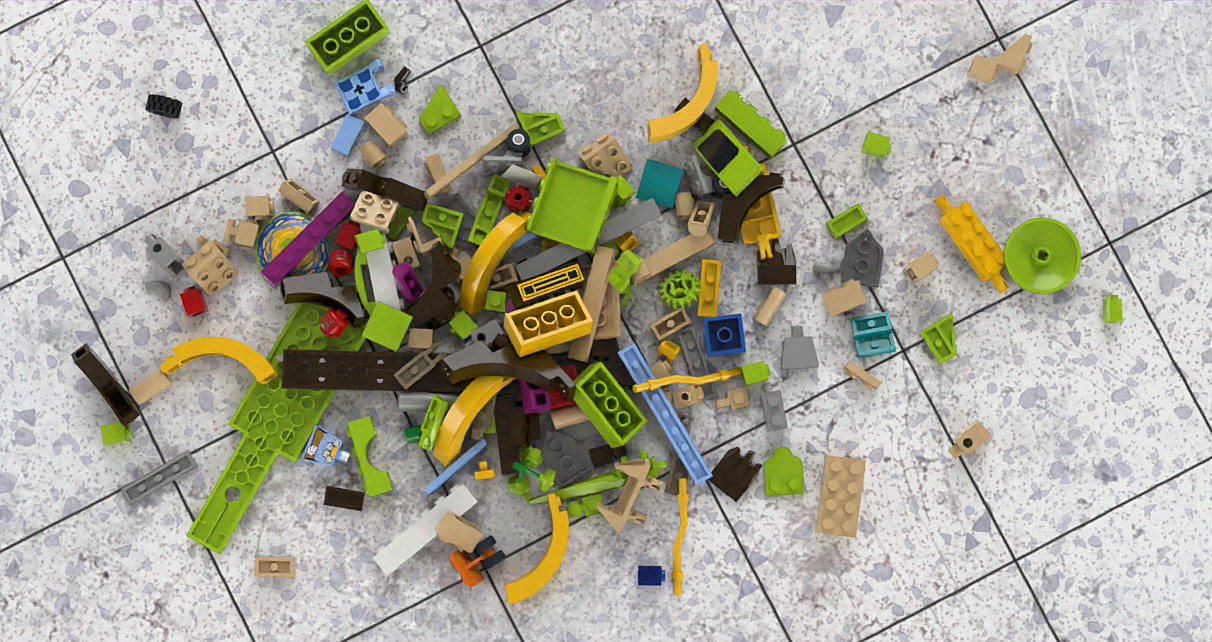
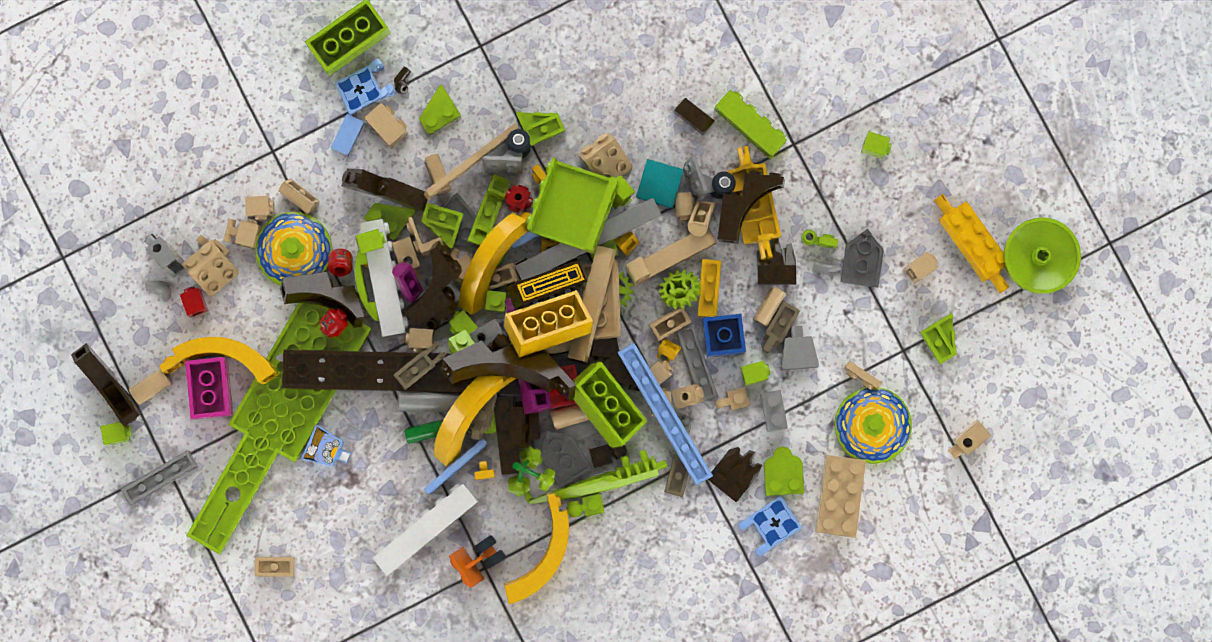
black tyre [145,94,183,119] -> none
magenta arch [261,191,355,290] -> none
dark brown plate [323,486,365,511] -> none
red brick [334,221,362,252] -> none
lime arch [346,416,394,497] -> none
tan bracket [350,190,398,230] -> none
tan brick [359,141,387,169] -> none
lime tile [362,301,413,352] -> none
lime hinge [418,394,449,450] -> none
tan brick [435,510,484,553] -> none
white sticker [501,164,543,189] -> none
tan hose [597,459,663,534] -> none
lime piece [606,250,642,292] -> none
yellow bar [632,367,741,393] -> none
clear blue brick [638,566,665,586] -> none
yellow arch [646,43,718,143] -> none
yellow bar [671,478,689,595] -> none
lime slope [692,119,764,196] -> none
tan brick [822,279,868,317] -> none
lime tile [826,203,868,240] -> none
teal slope [850,311,896,359] -> none
tan arch [967,34,1033,84] -> none
lime brick [1103,295,1123,323] -> none
none -> dark pink brick [185,357,233,420]
none -> lime brick [448,330,475,354]
none -> light blue flag [738,496,802,556]
none -> dark tan hinge [762,301,800,353]
none -> lime plate [801,230,839,249]
none -> dish [834,387,912,464]

